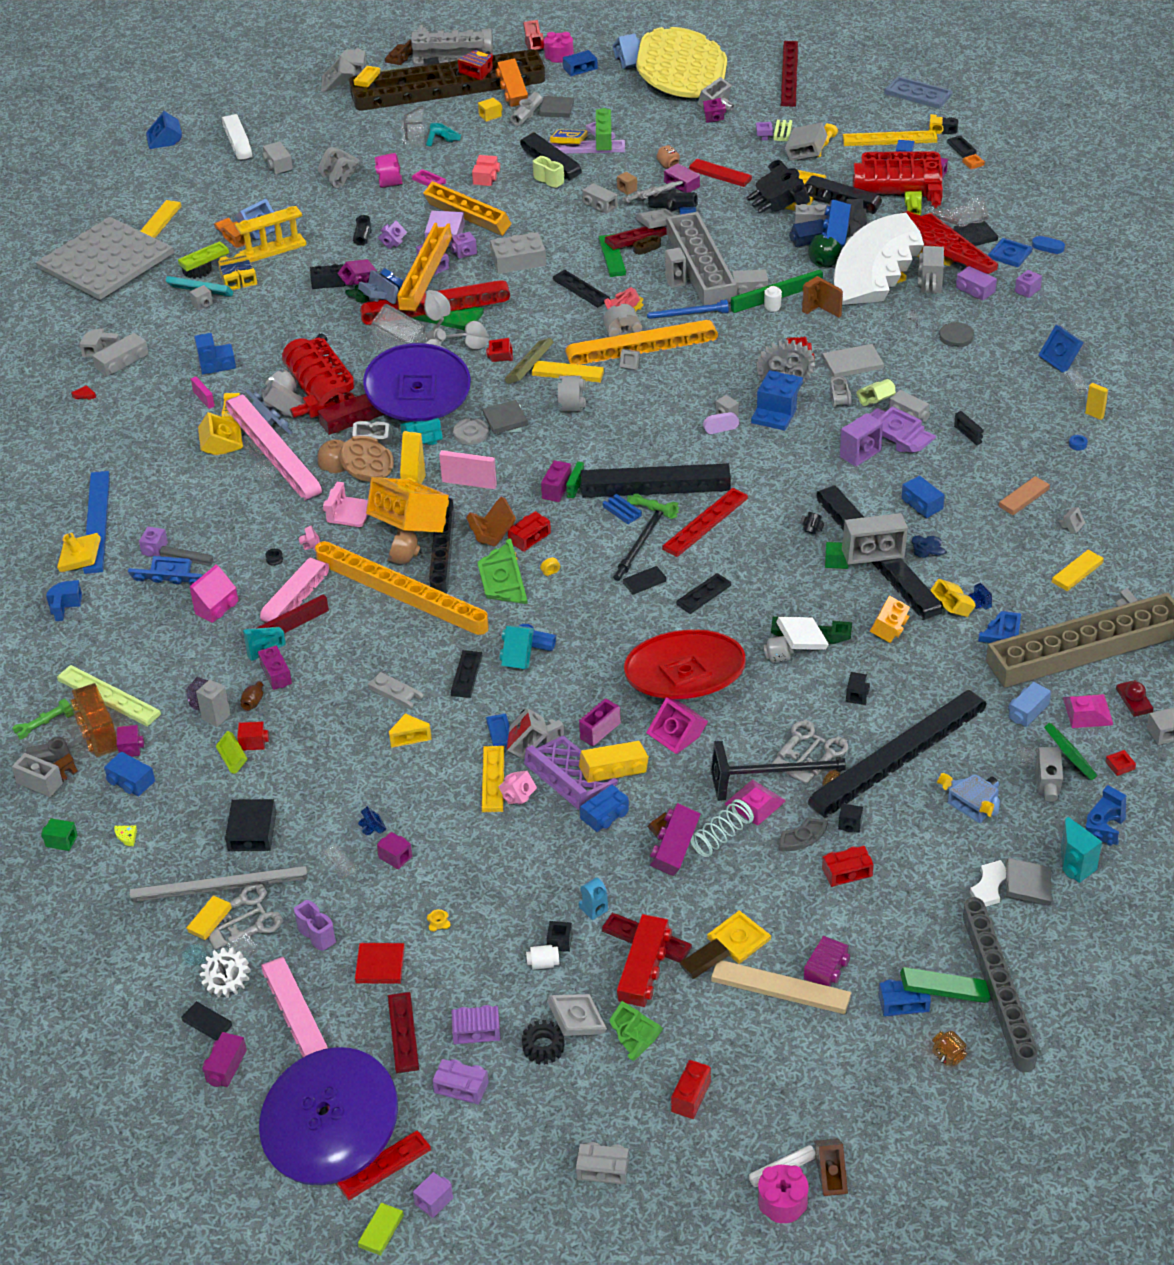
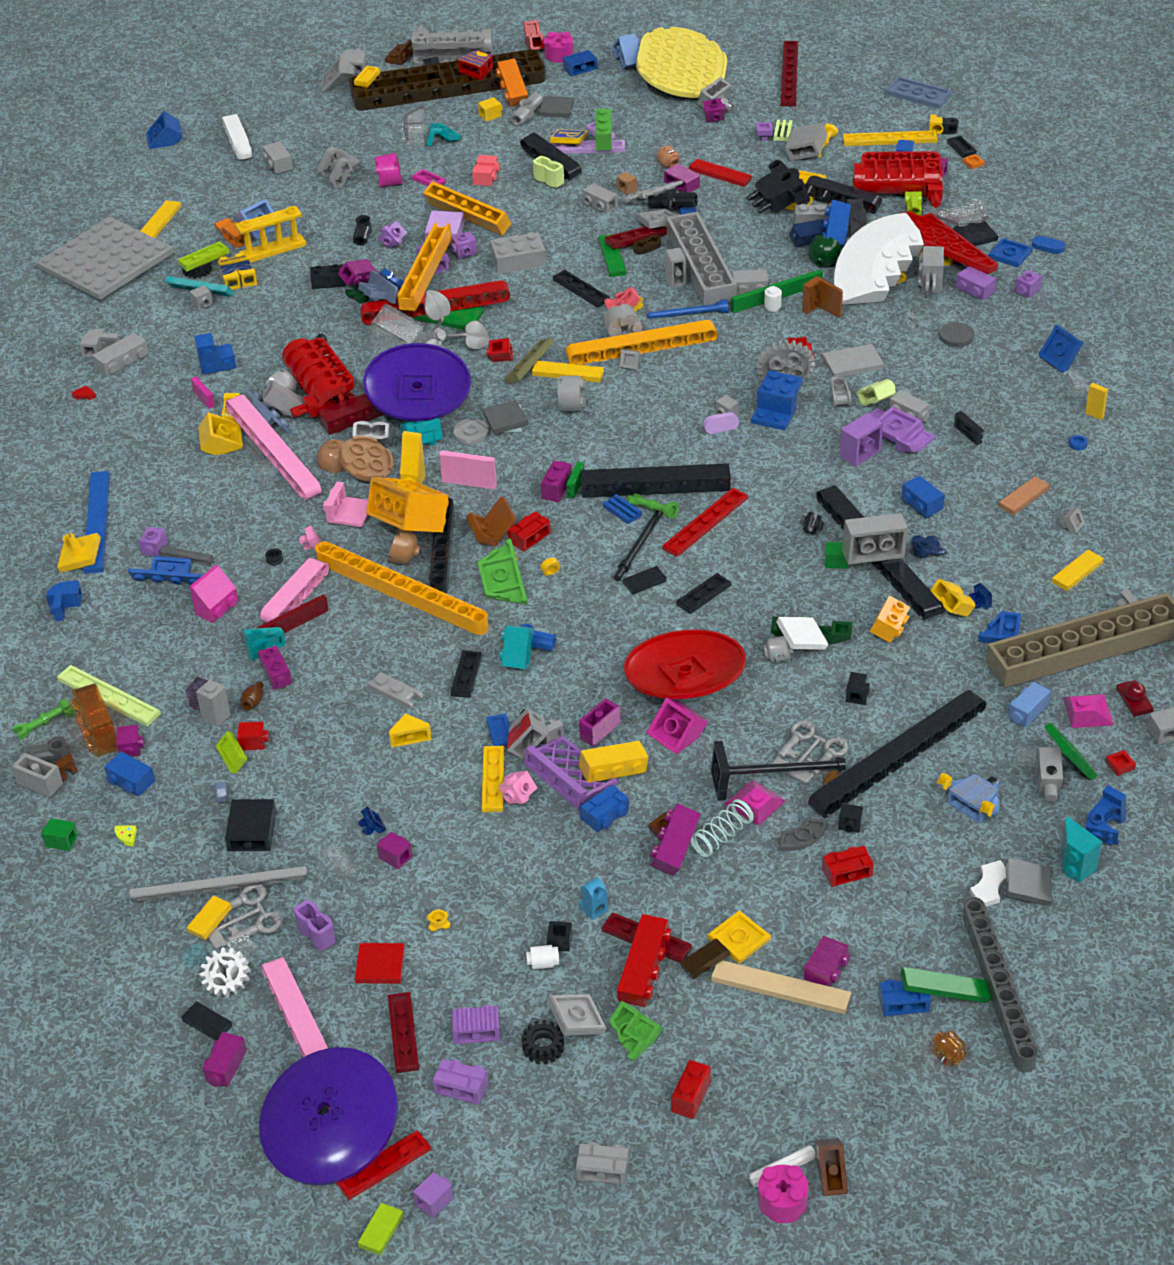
none -> sand blue tile [214,782,228,802]

